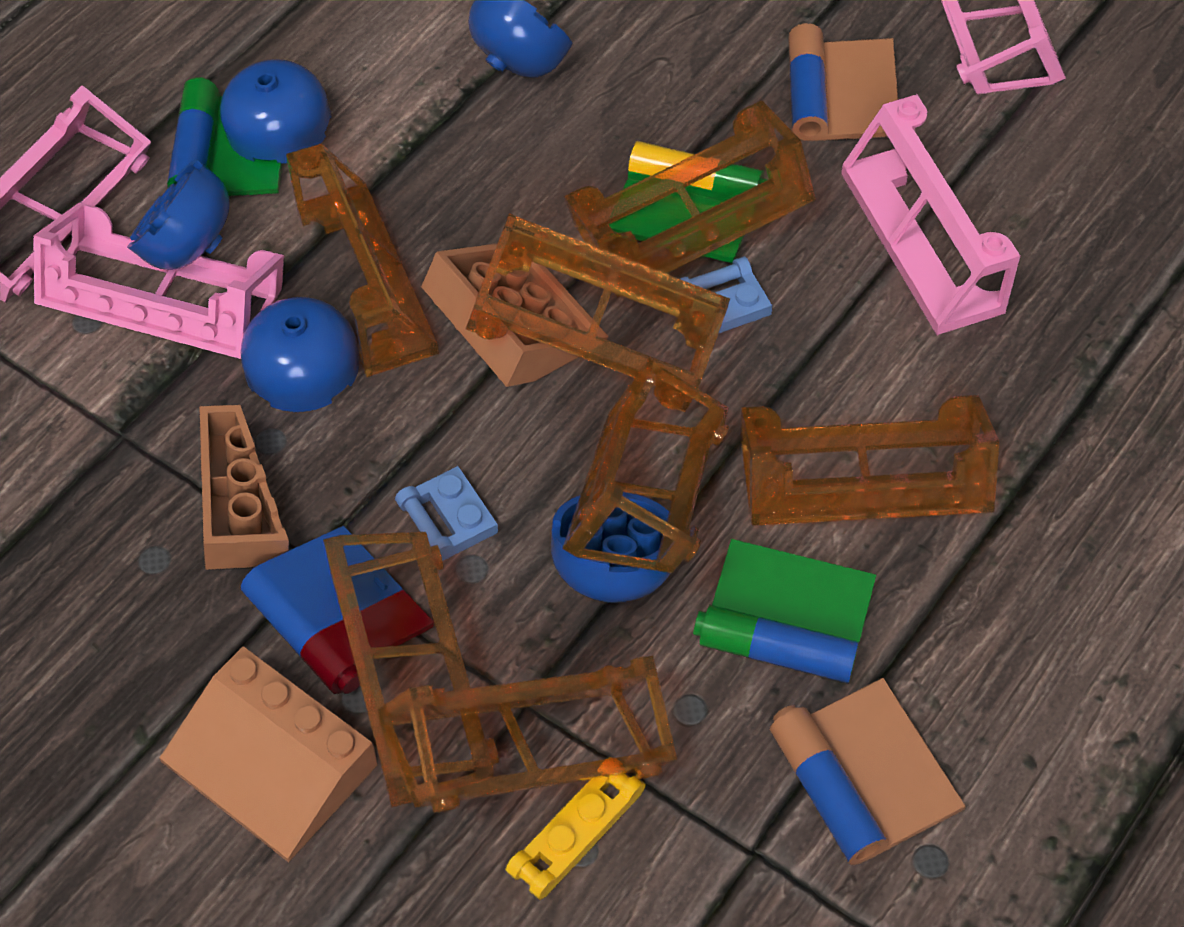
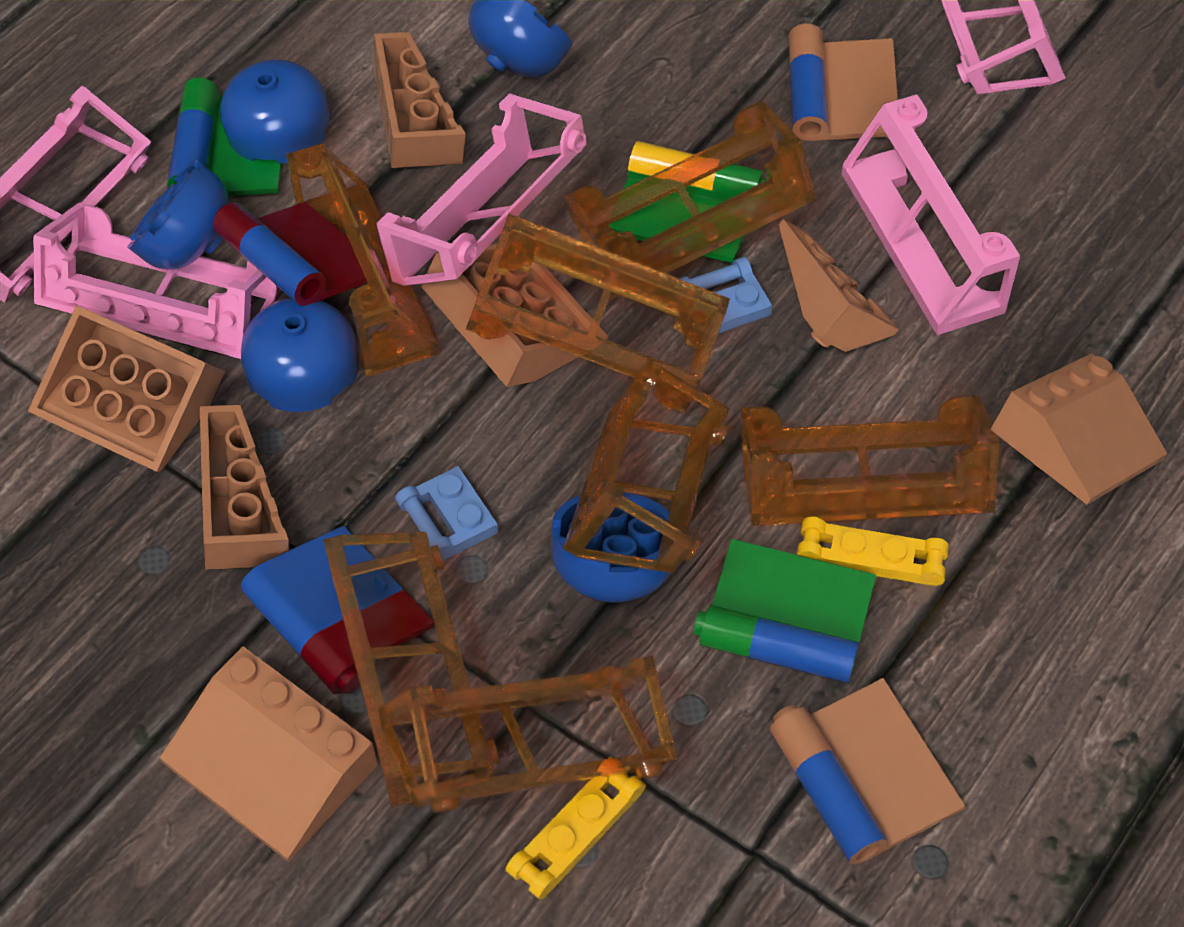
none -> nougat slope [28,305,225,473]
none -> dark red door [213,202,387,306]
none -> nougat wedge [373,32,466,168]
none -> bright pink windscreen [376,93,586,286]
none -> nougat wedge [779,219,899,352]
none -> yellow plate [796,517,949,586]
none -> nougat slope [990,353,1167,505]

